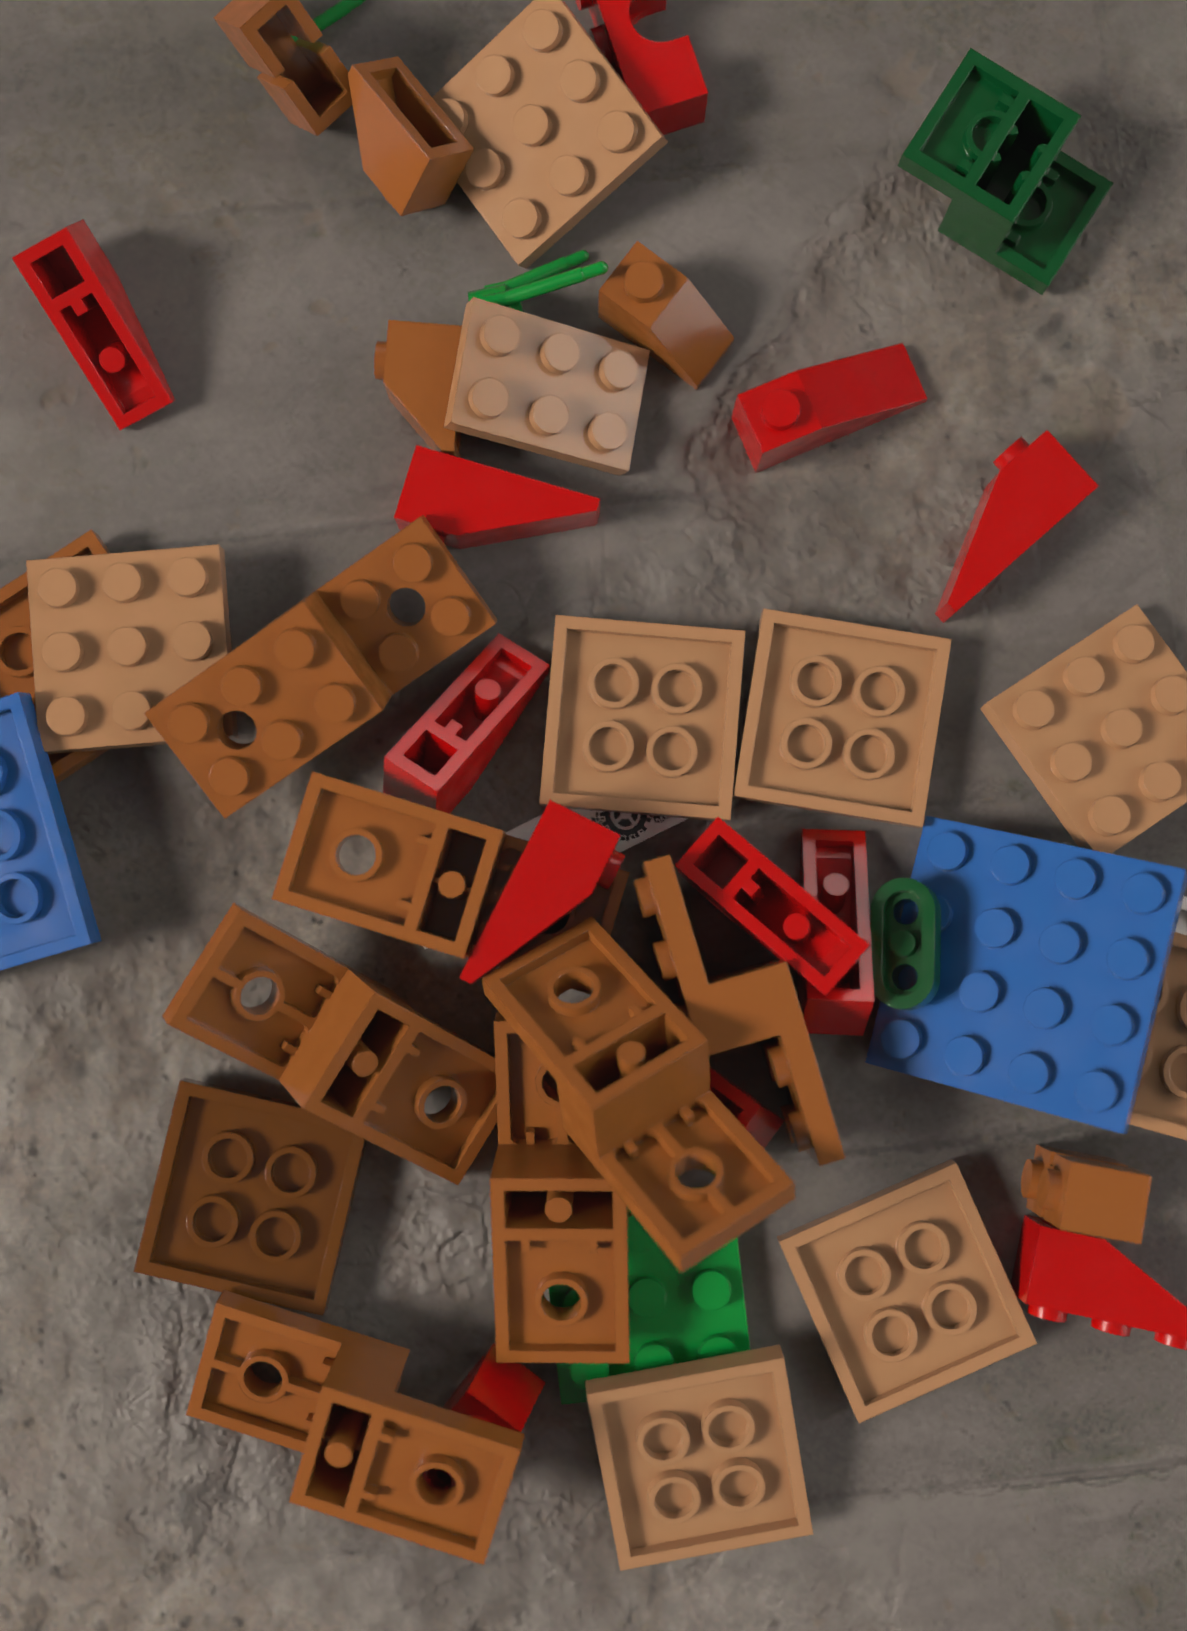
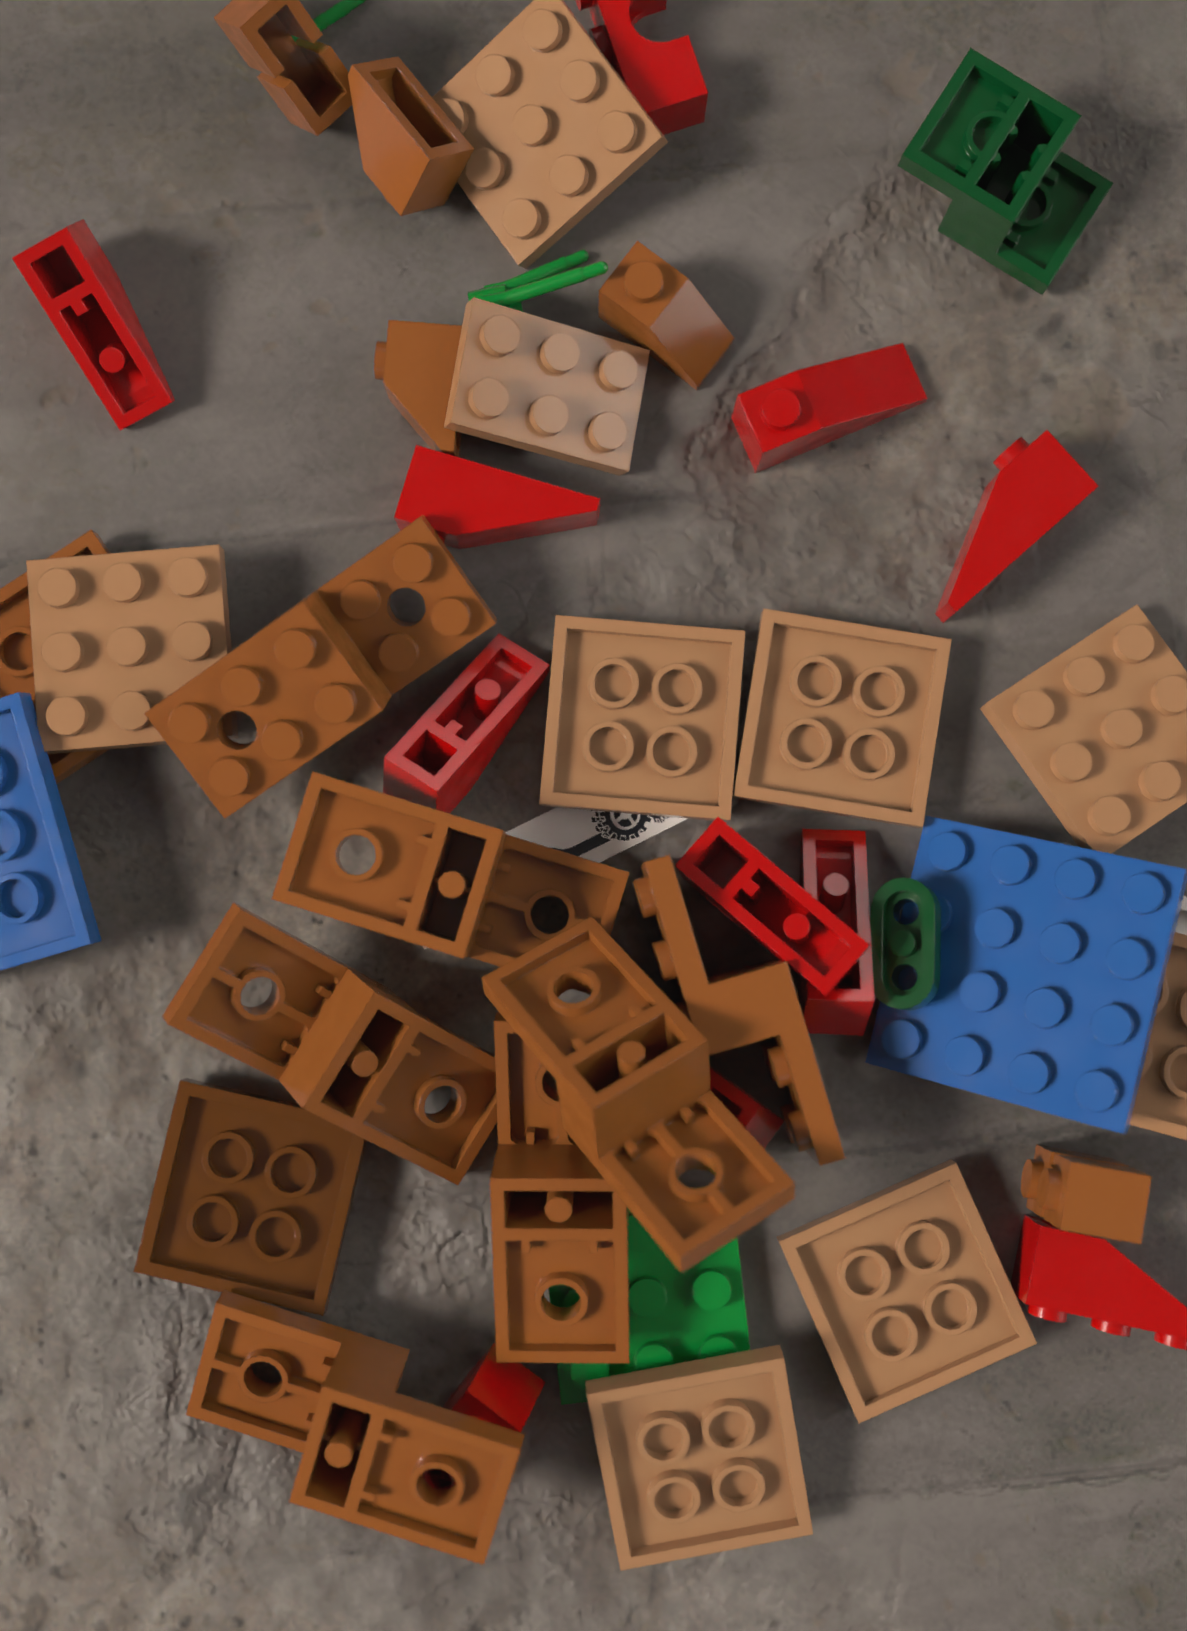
red slope [459,800,626,984] -> none

